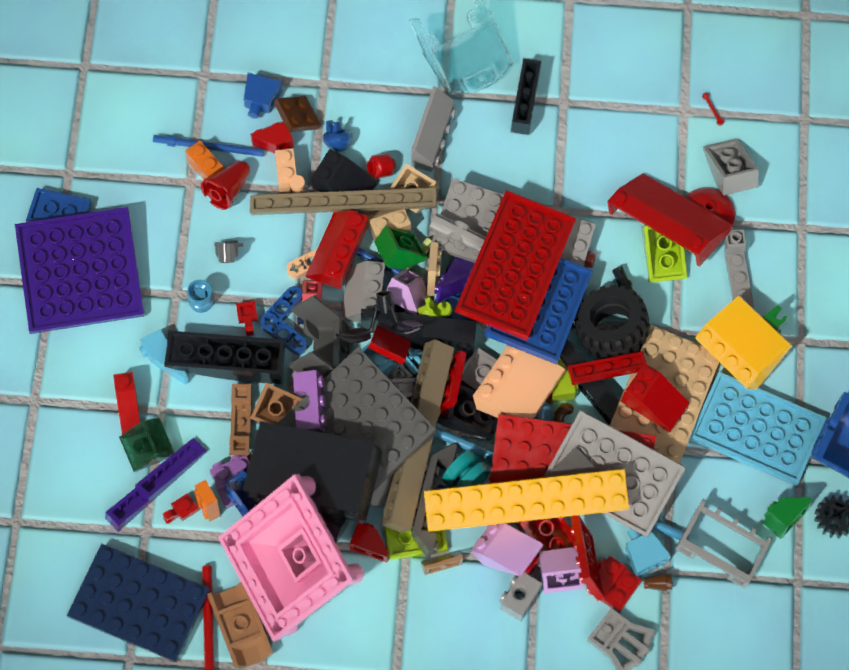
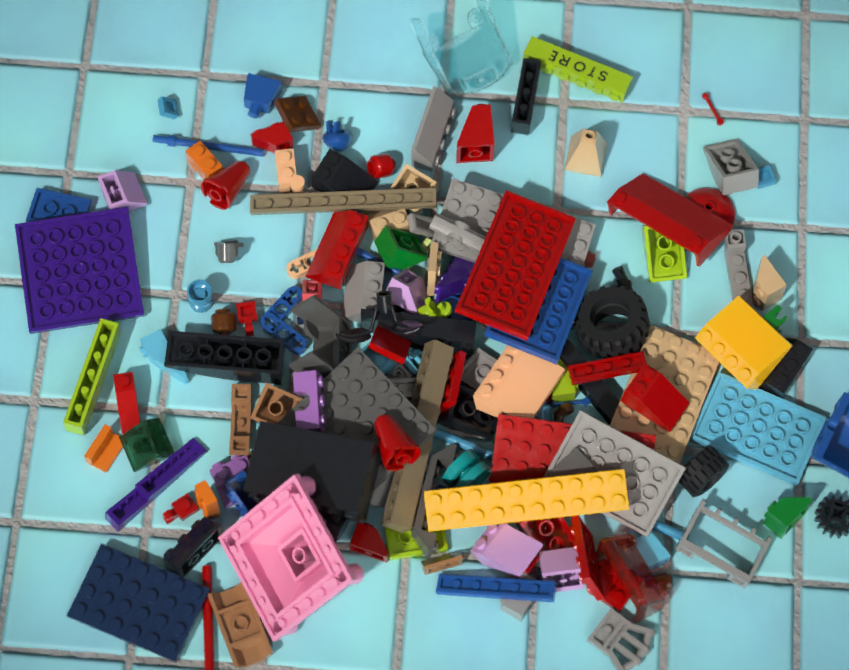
none -> lime brick [63,318,121,436]
none -> orange panel [84,424,126,473]
none -> lavender slope [97,170,147,212]
none -> dark azure plate [157,96,179,119]
none -> black slope [163,516,222,577]
none -> reddish brown head [211,309,237,335]
none -> red cone [374,414,421,471]
none -> light grey tile [407,213,435,238]
none -> blue tile [436,574,557,602]
none -> red slope [456,103,495,163]
none -> lime brick [522,36,633,103]
none -> blue hinge [550,398,590,408]
none -> tan slope [564,129,607,177]
none -> clear red windscreen [596,532,667,624]
none -> black tyre [678,446,729,497]
none -> tan slope [752,255,787,311]
none -> dark azure plate [758,165,776,189]
none -> black slope [758,338,813,398]

